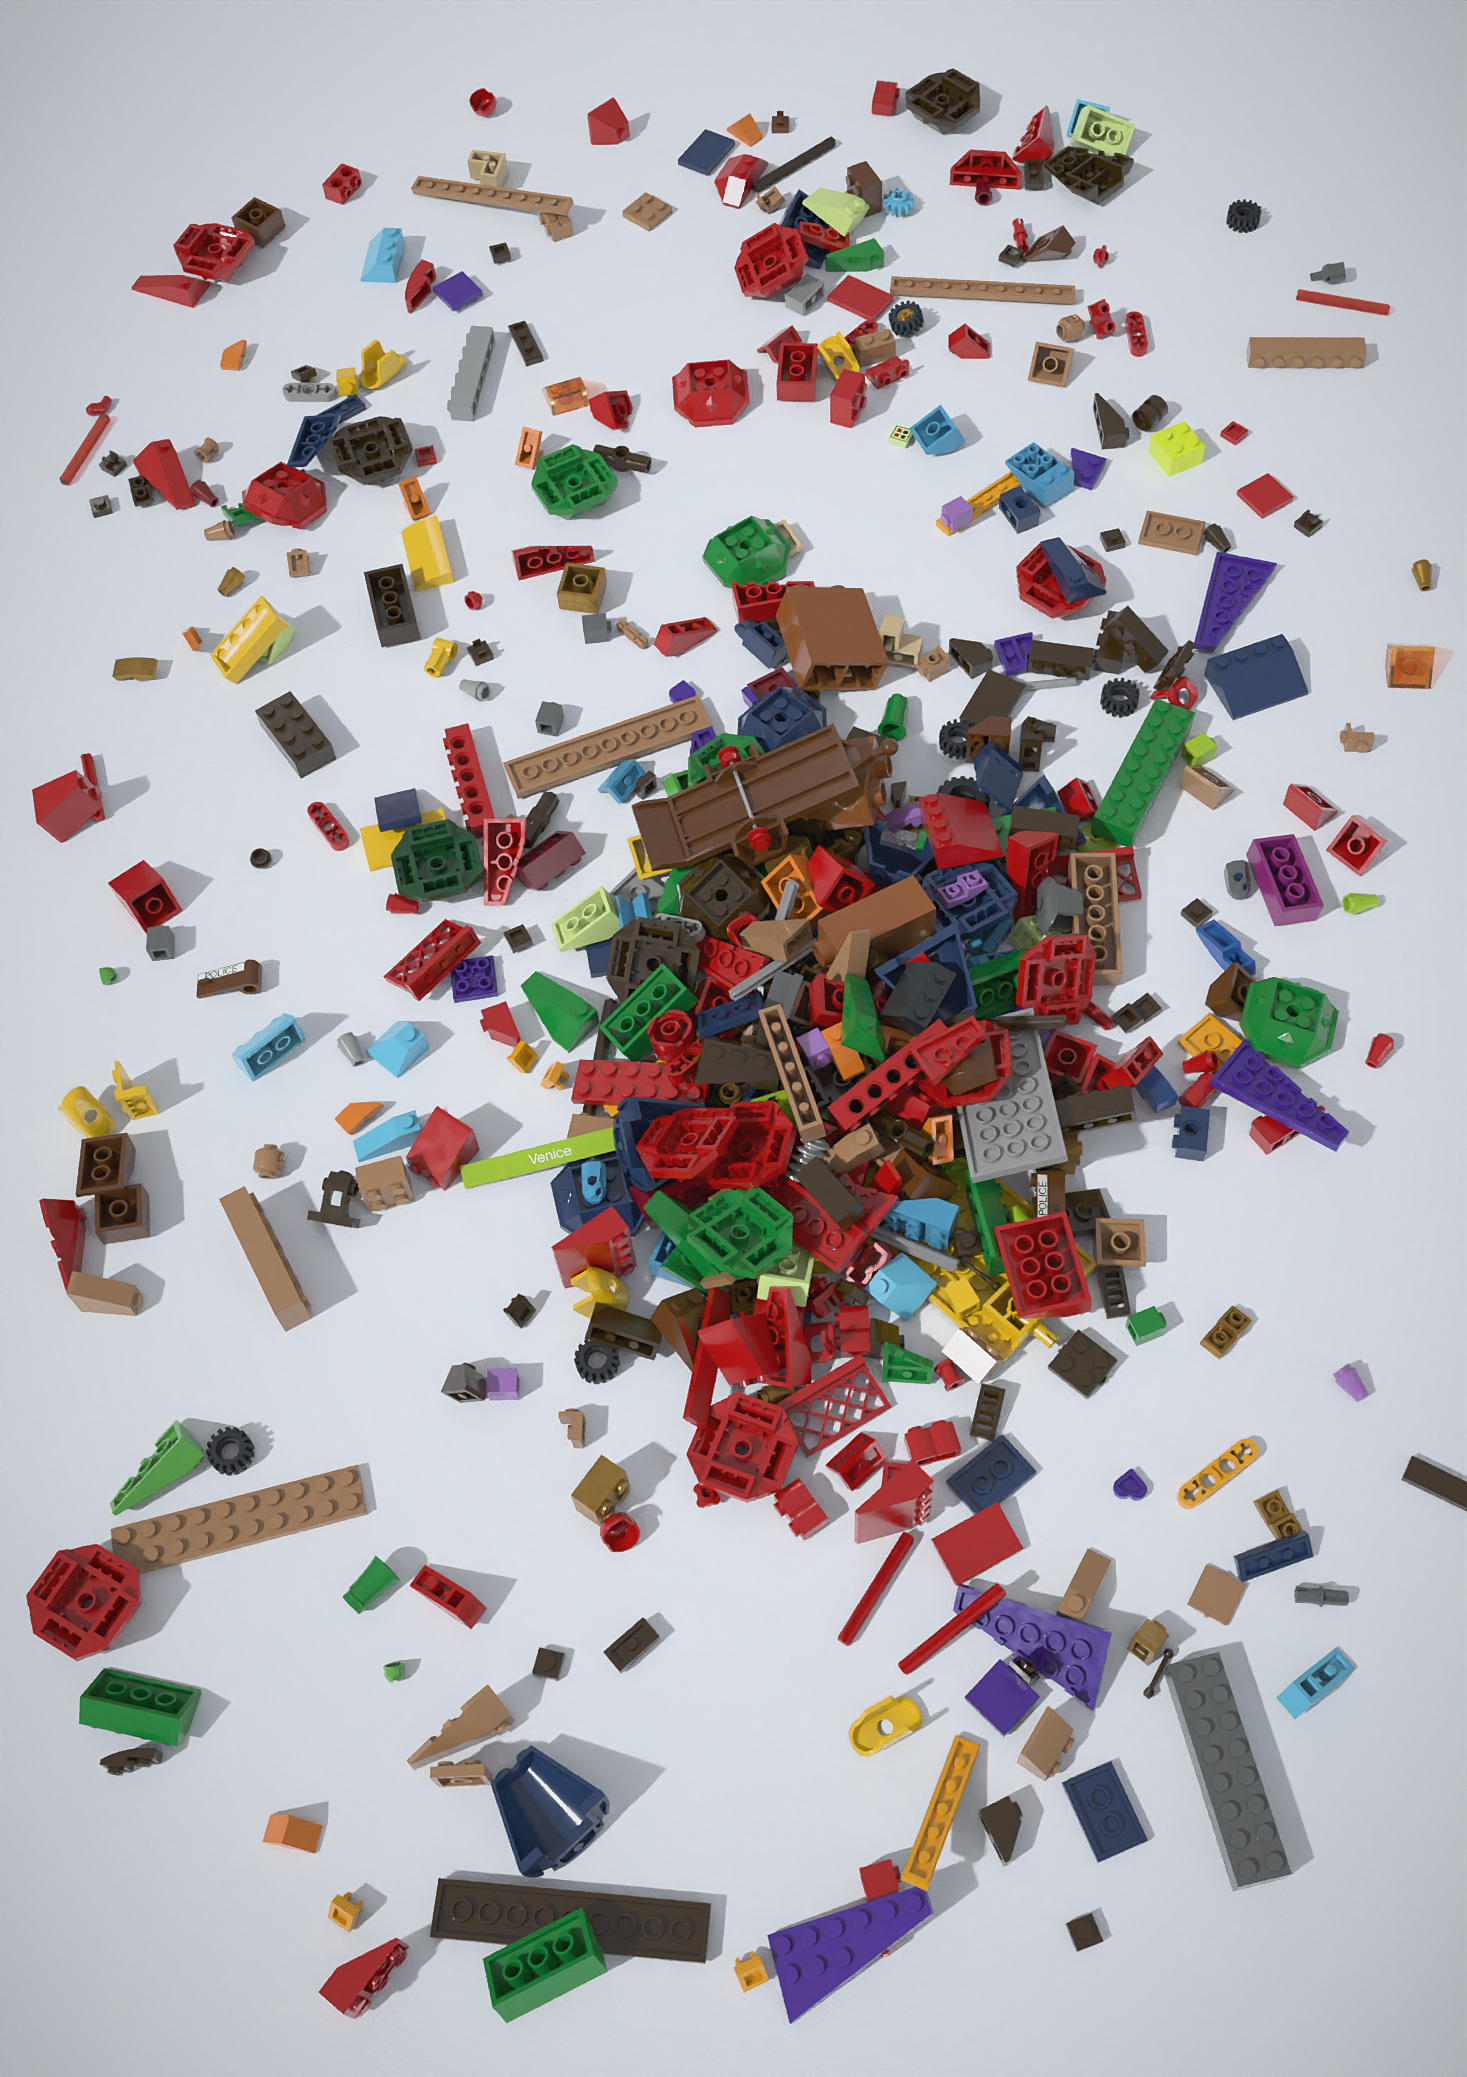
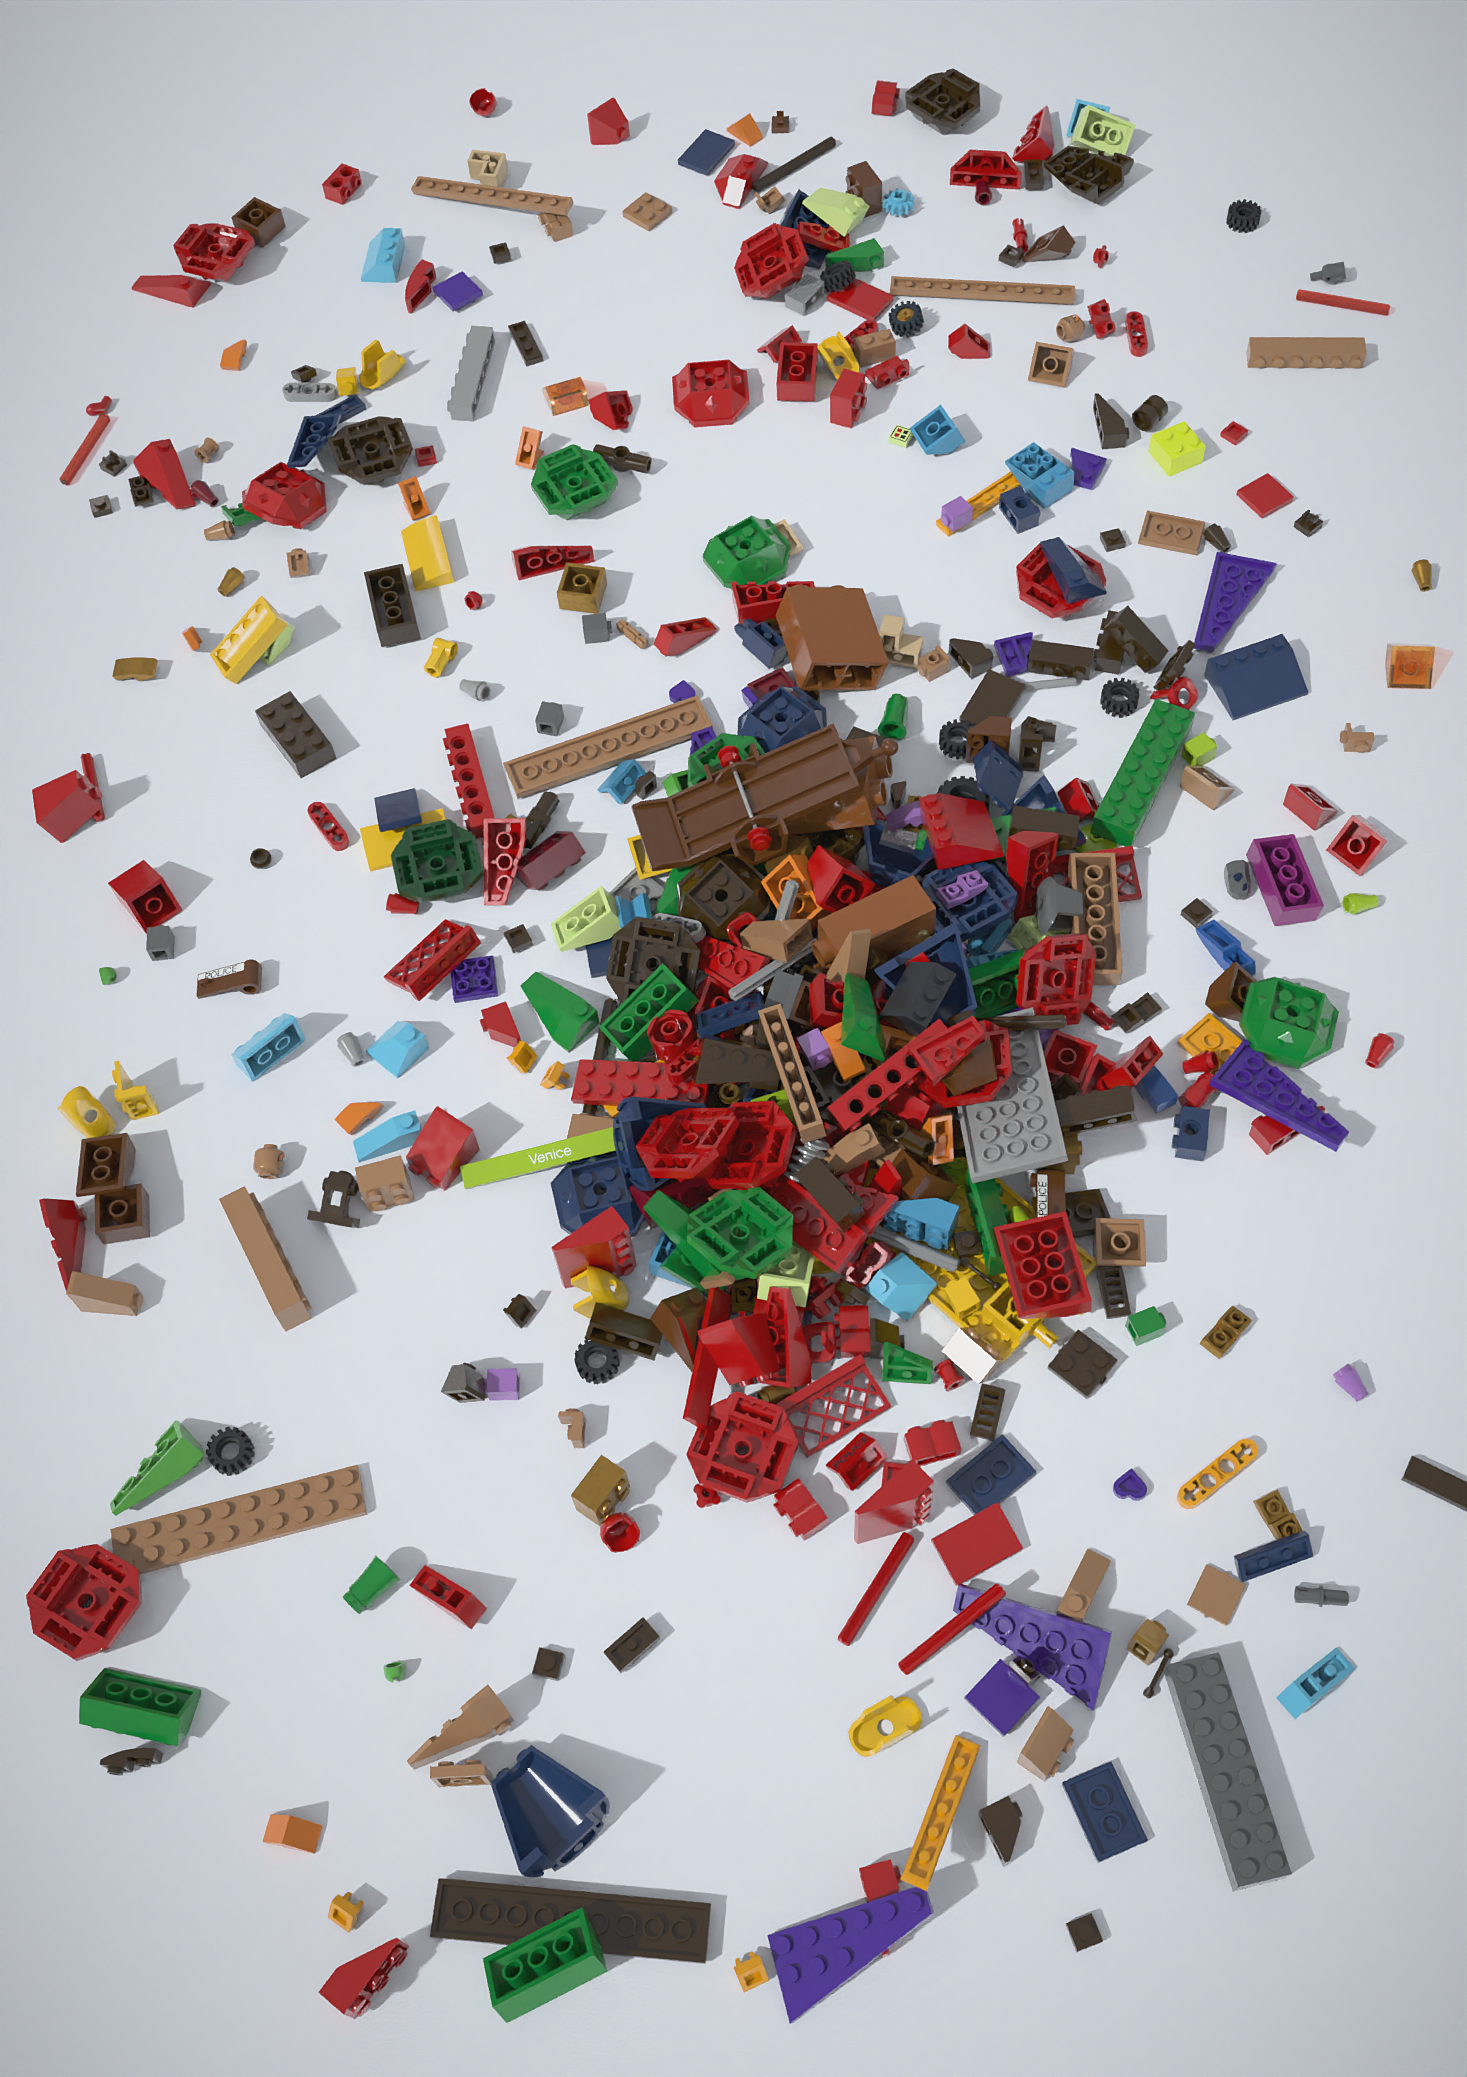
dark brown tile [467,638,494,666] -> none
dark azure rock [581,1161,606,1204] -> none
dark brown slope [785,819,826,846] -> none
none -> black tyre [820,260,856,292]

